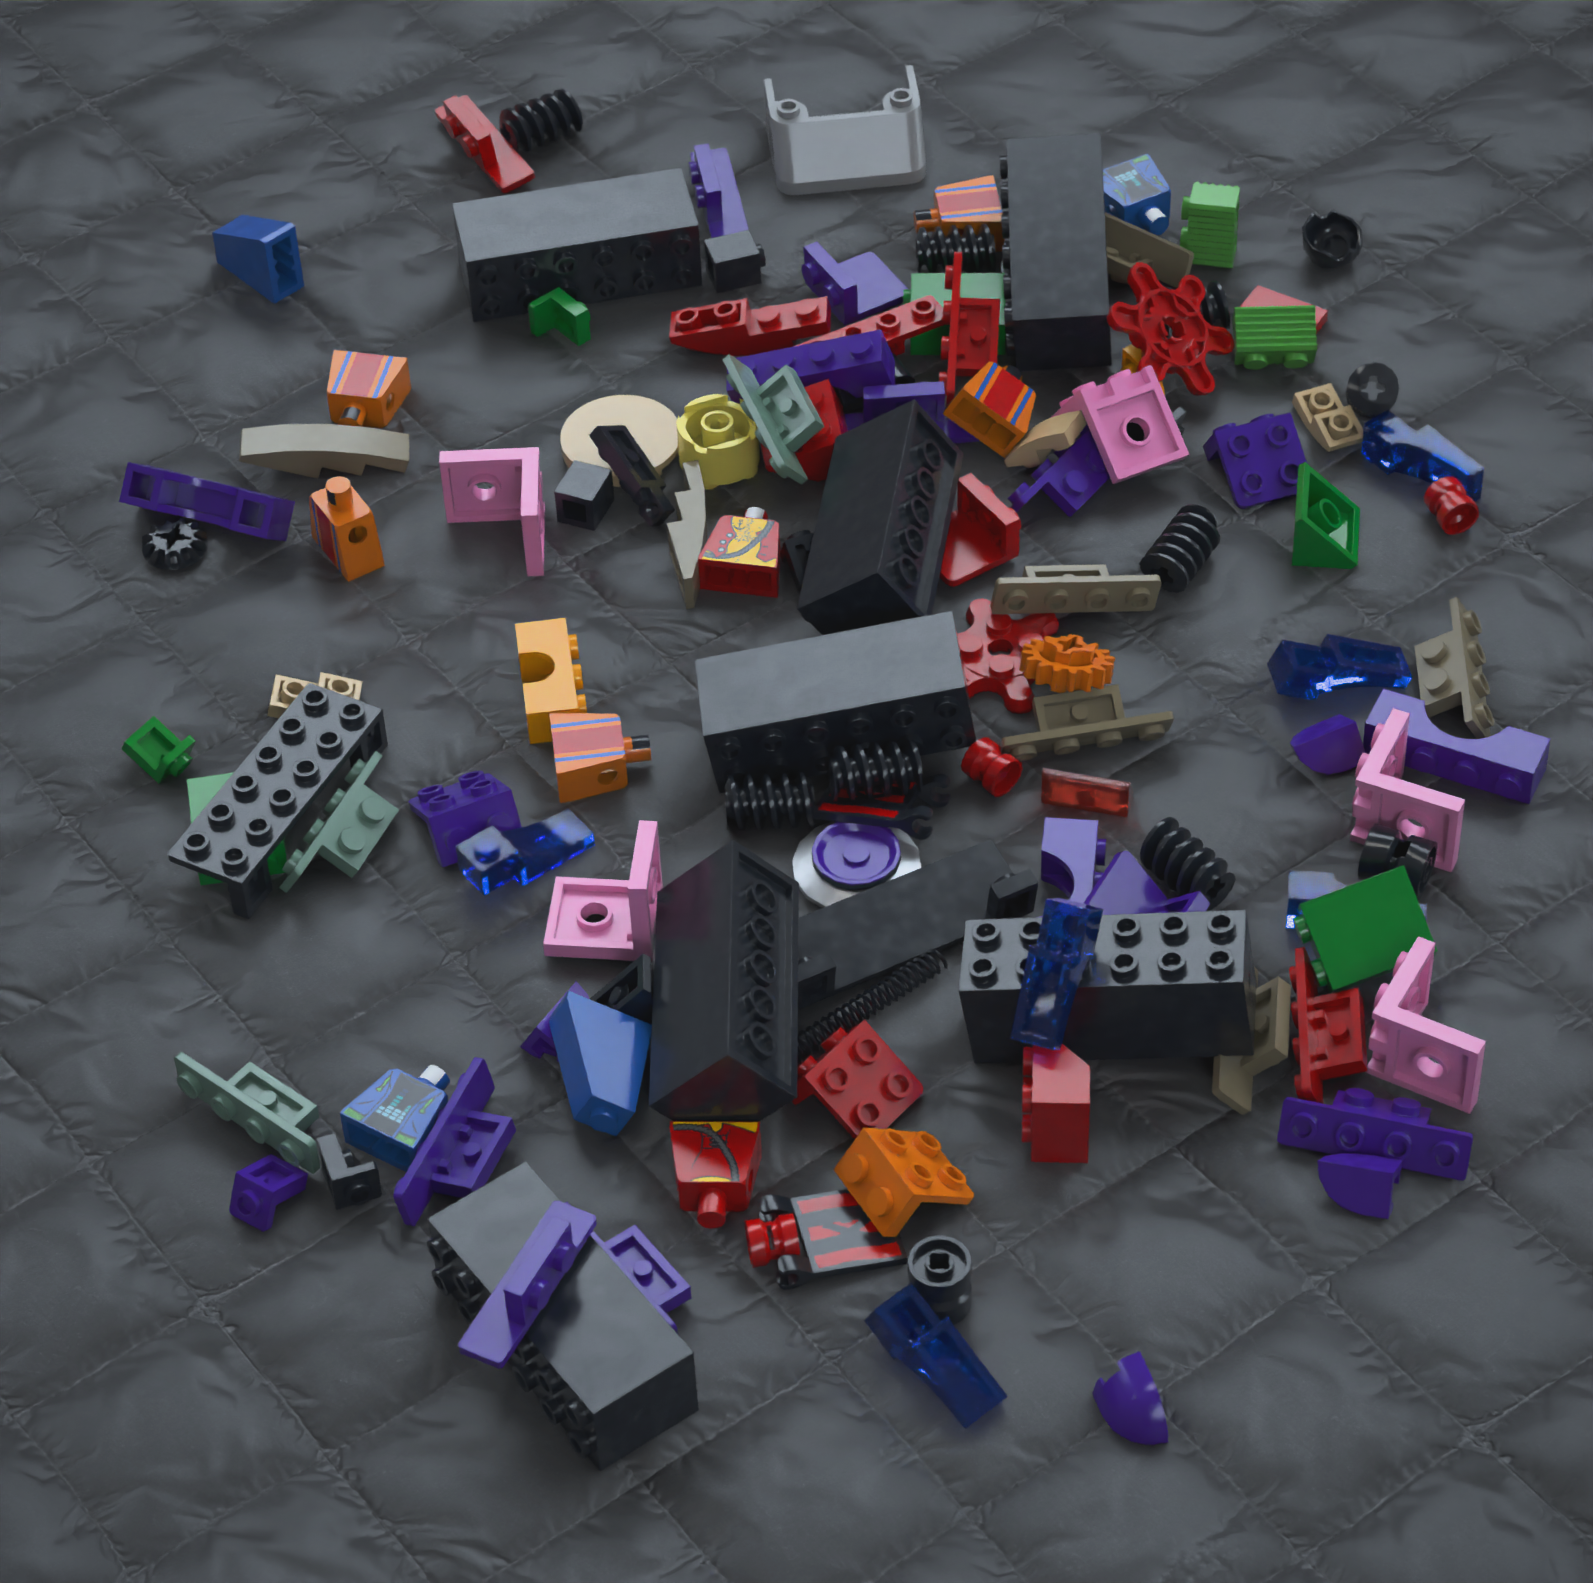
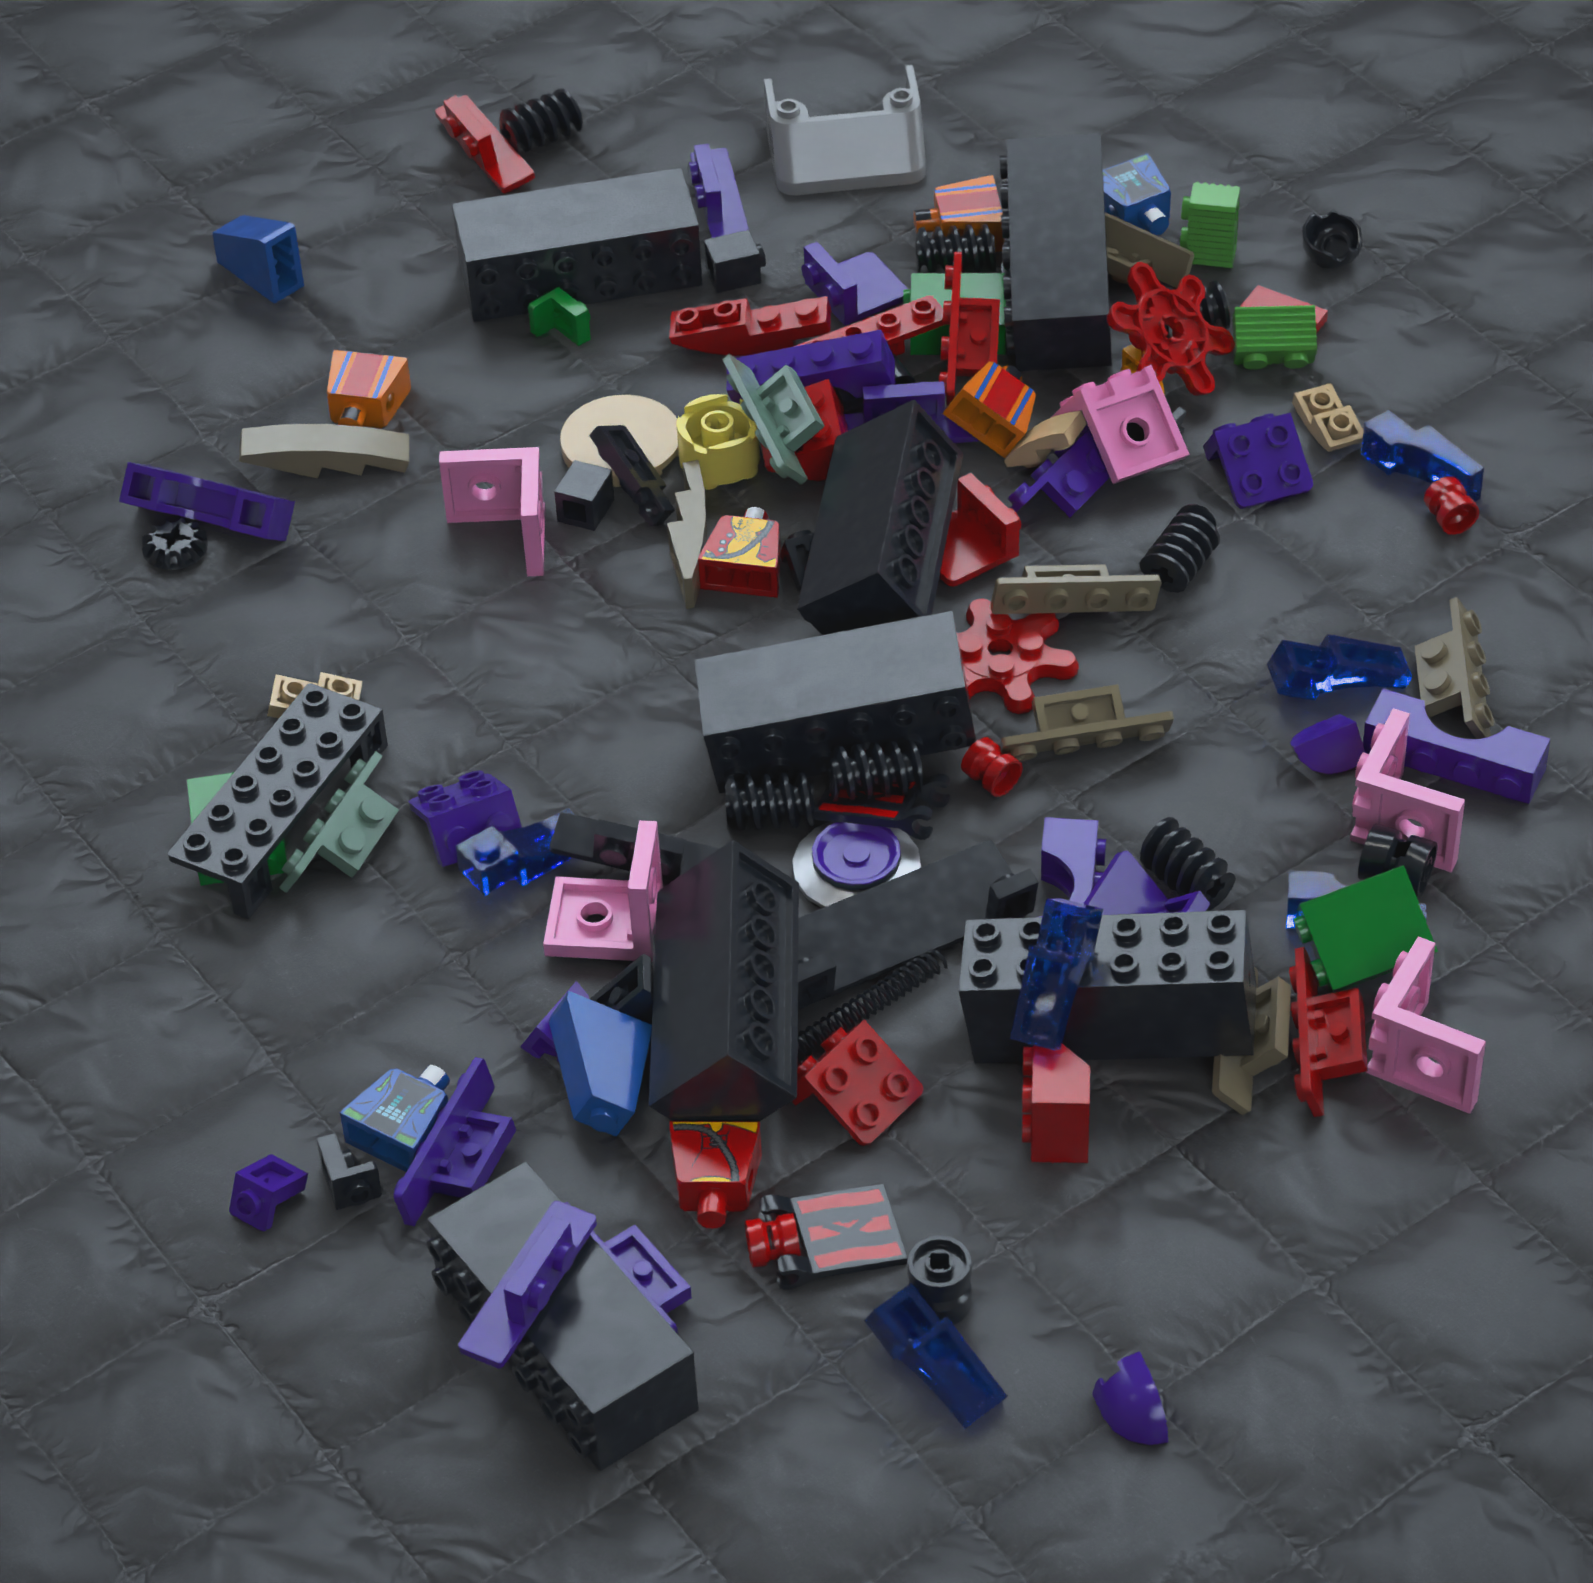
green bracket [121,716,196,784] -> none
sand green bracket [174,1052,321,1174] -> none
orange torso [309,476,385,582] -> none
light orange arch [515,618,587,744] -> none
orange torso [549,713,651,803] -> none
orange bracket [833,1128,974,1237] -> none
orange gear [1019,634,1115,693] -> none
clear red slope [1041,768,1134,817] -> none
dark purple bracket [1277,1088,1473,1181] -> none
green slope [1292,462,1360,569] -> none
dark purple brick [1317,1153,1403,1219] -> none
black piece [1346,362,1399,419] -> none
none -> black bracket [550,812,720,881]

